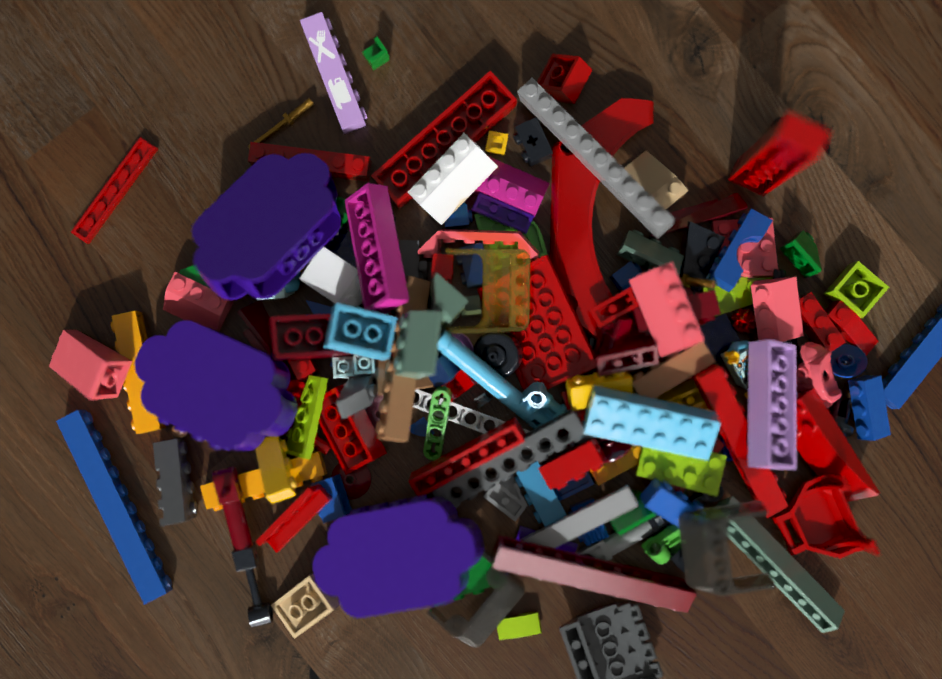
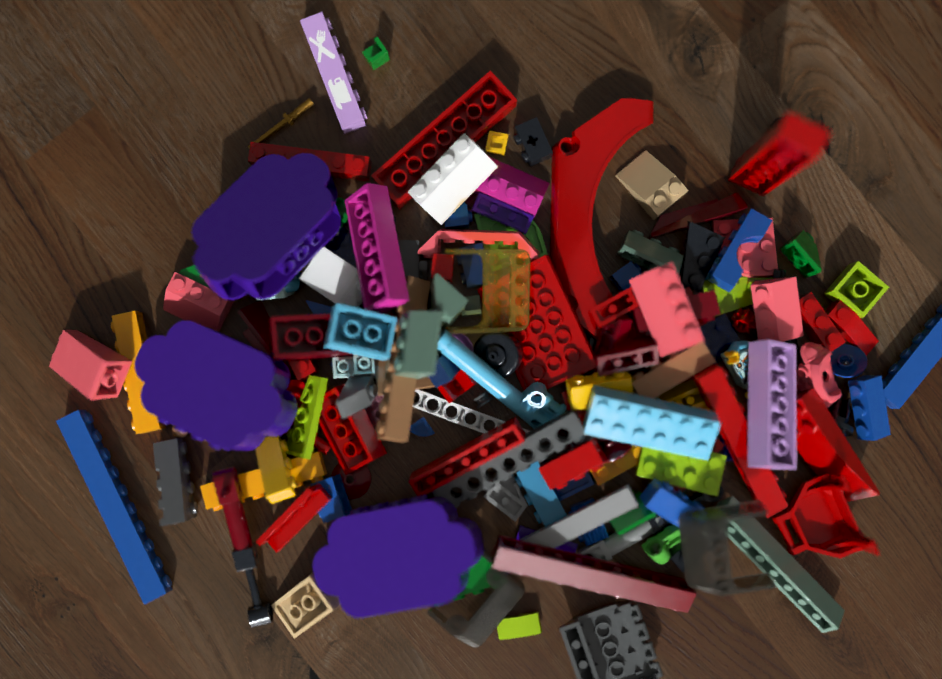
red tile [71,136,158,244] -> none
bright green beam [423,386,452,460] -> none
light grey brick [517,78,674,239] -> none
red slope [537,54,592,104] -> none
pearl gold sword [641,272,716,288] -> none

